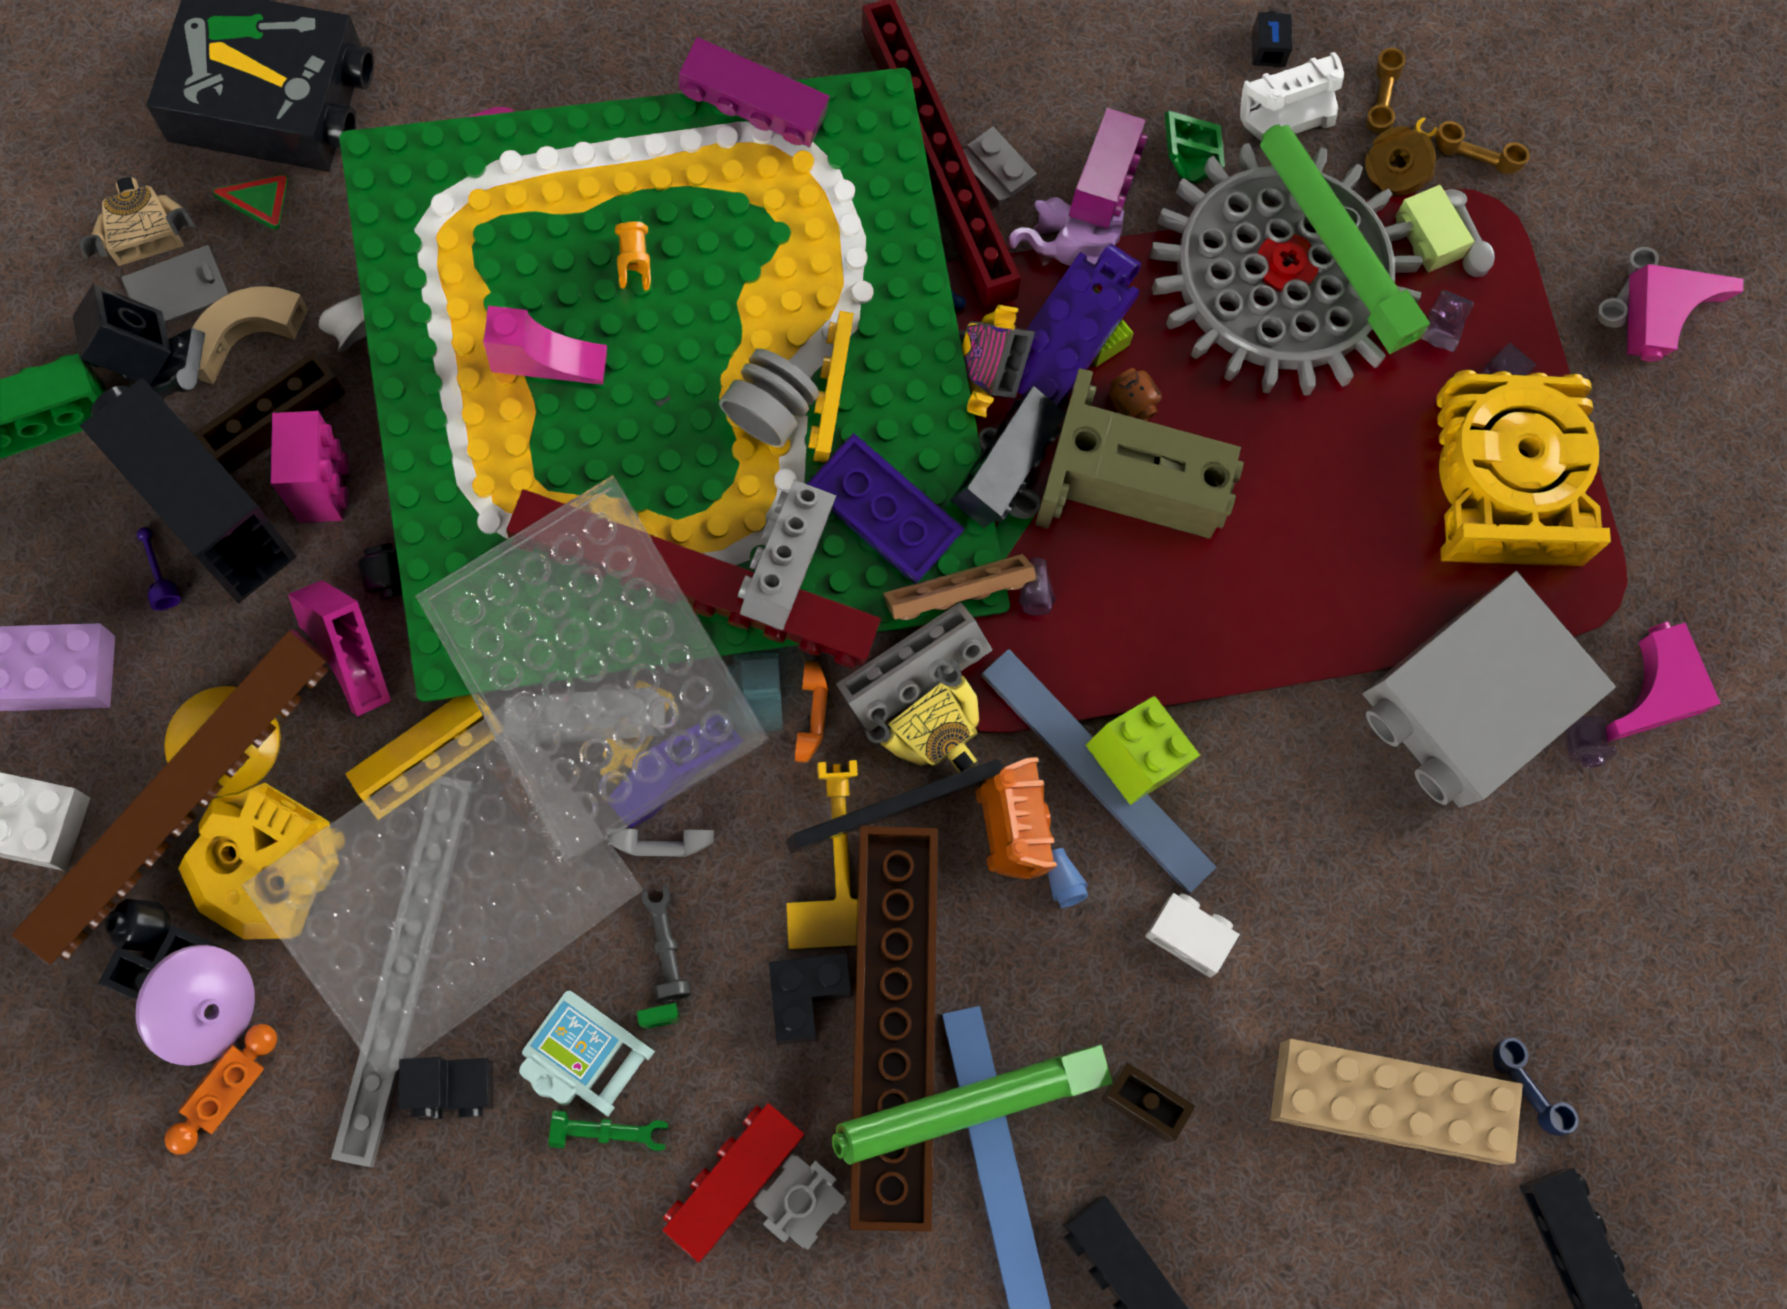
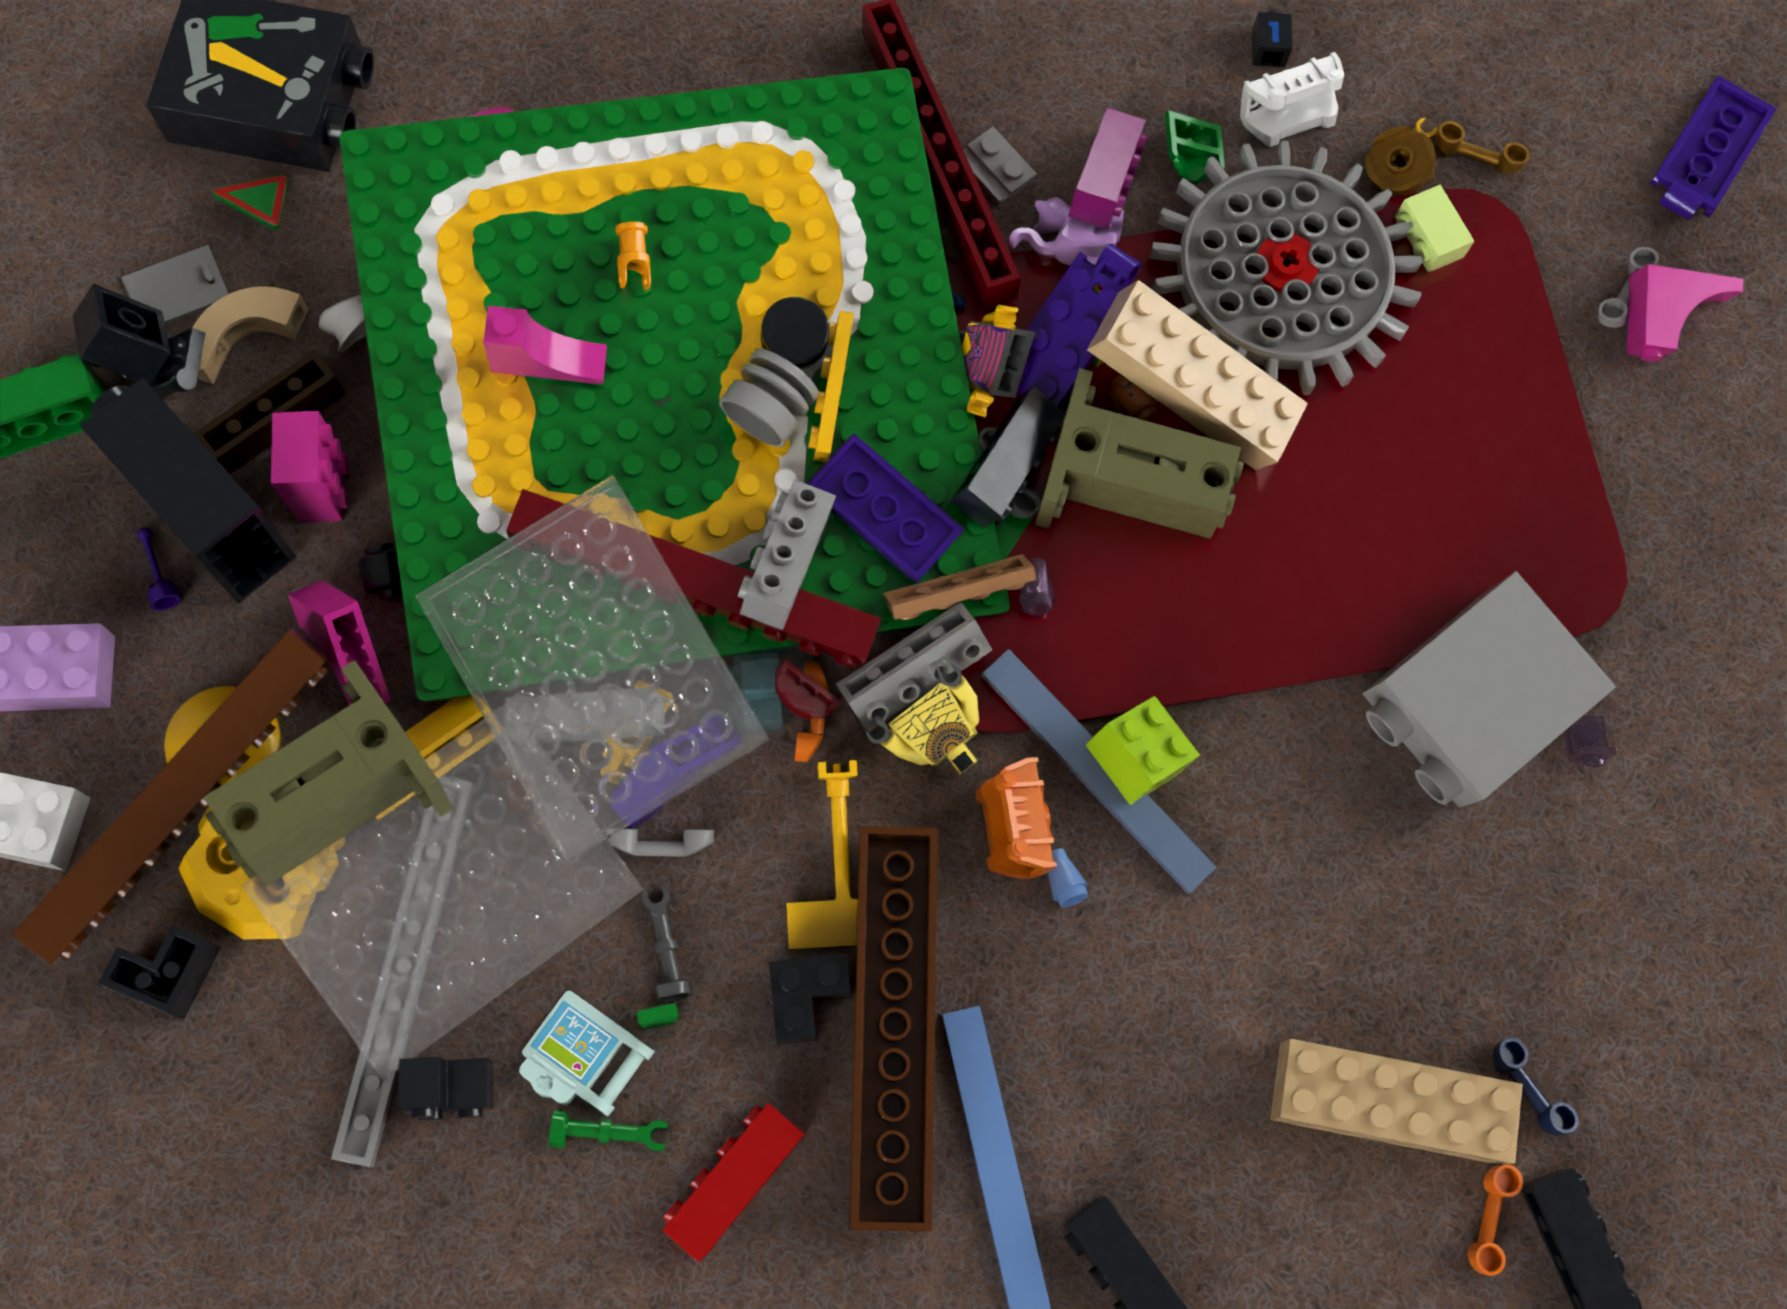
tan torso [79,177,195,266] -> none
black head [106,898,171,951] -> none
lavender dish [136,945,255,1066] -> none
orange plate [164,1024,277,1155] -> none
magenta brick [679,37,830,148] -> none
light grey piece [753,1154,847,1250] -> none
black tile [786,759,1004,854] -> none
bright green brick [832,1045,1113,1165] -> none
dark brown brick [1101,1063,1195,1143] -> none
white brick [1145,893,1240,978] -> none
bright green brick [1260,124,1430,354] -> none
pearl gold bar [1366,48,1406,133] -> none
clear purple bracket [1421,290,1474,352] -> none
yellow brick [1436,370,1611,566] -> none
light grey bar [1444,189,1495,277] -> none
bracket [1481,342,1537,376] -> none
dark pink arch [1601,622,1721,743] -> none
none -> olive brick [203,660,454,887]
none -> black head [760,297,830,370]
none -> dark red tile [775,657,843,719]
none -> tan brick [1087,280,1308,470]
none -> orange bar [1467,1164,1523,1276]
none -> dark purple hinge [1650,75,1777,220]

